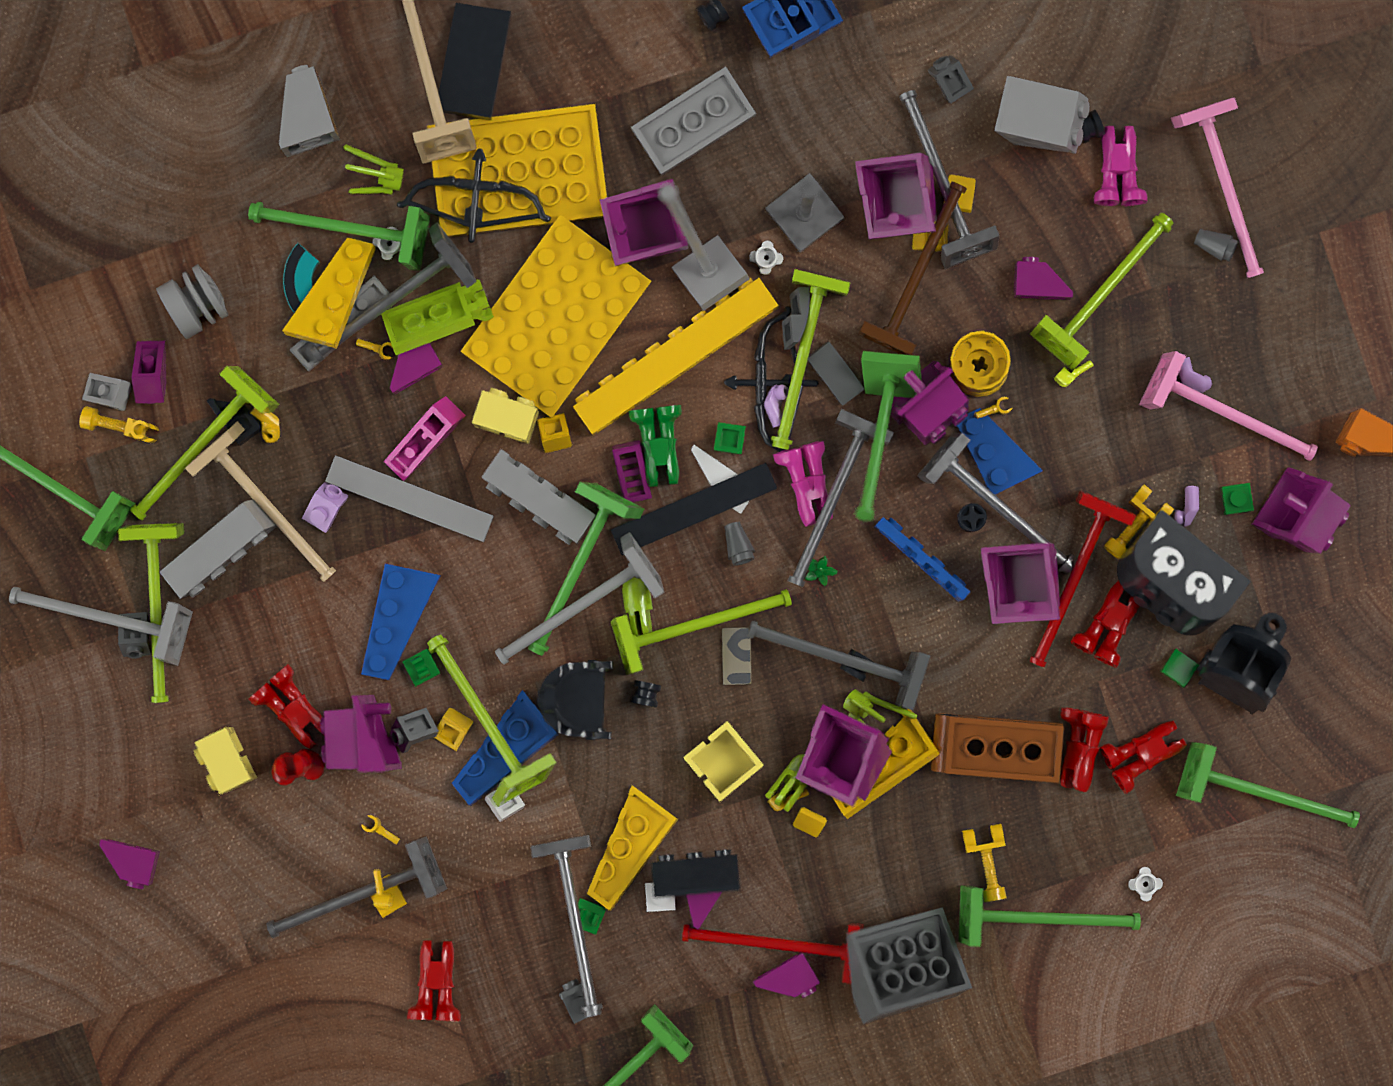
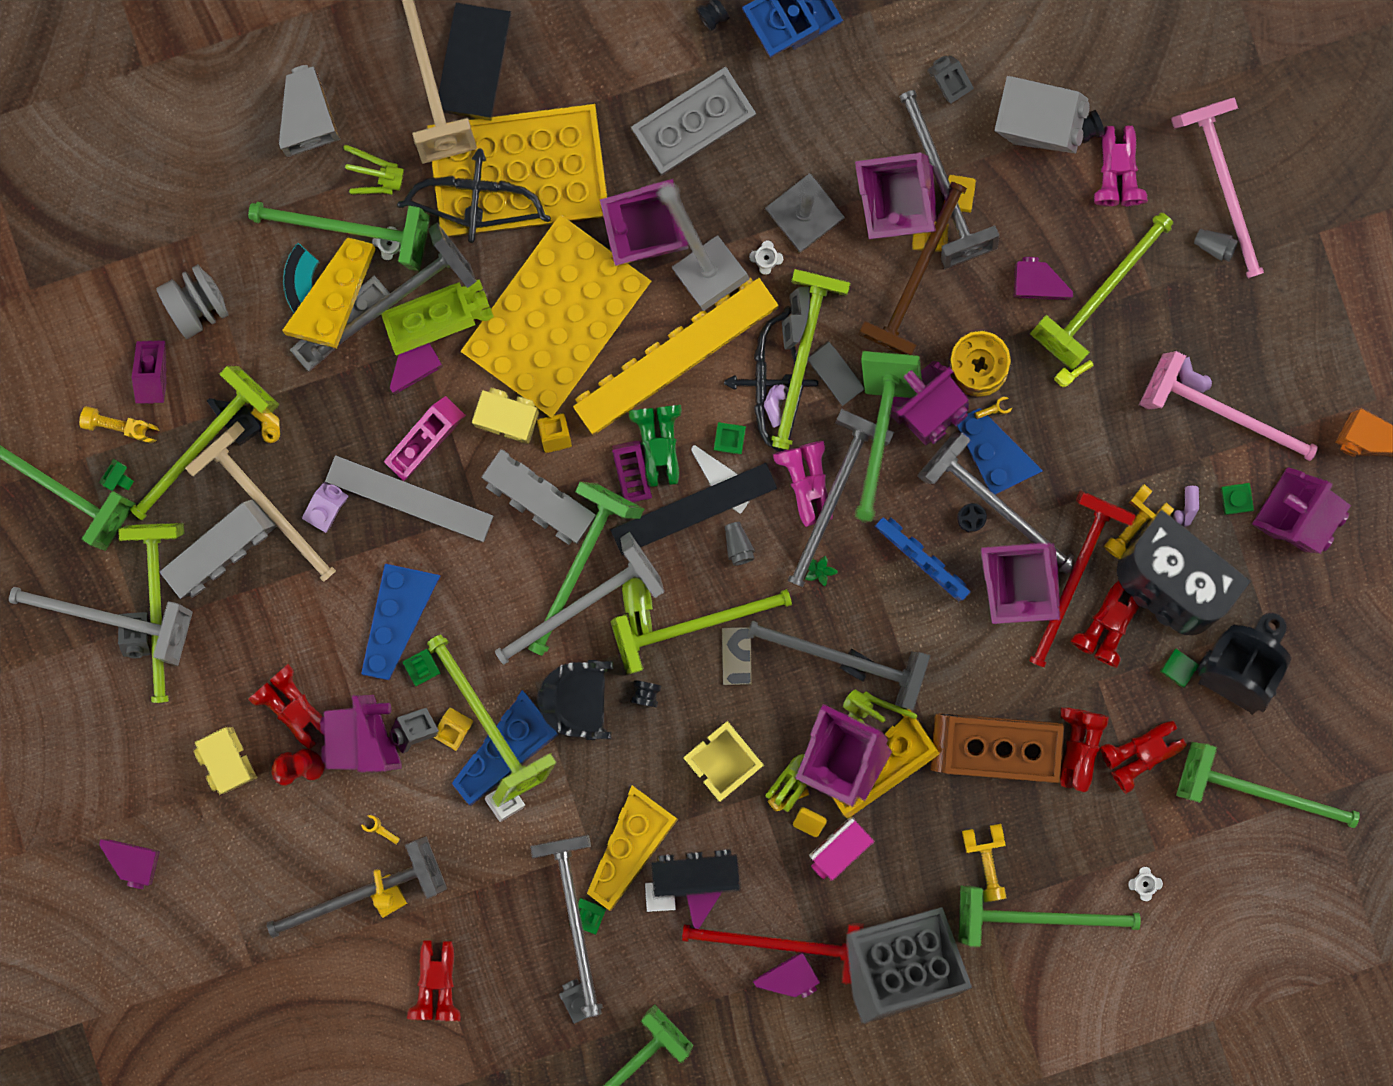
light grey slope [82,373,132,411] -> none
yellow hand [356,339,392,360] -> none
none -> green tile [99,458,134,491]
none -> dark pink piece [809,817,874,880]

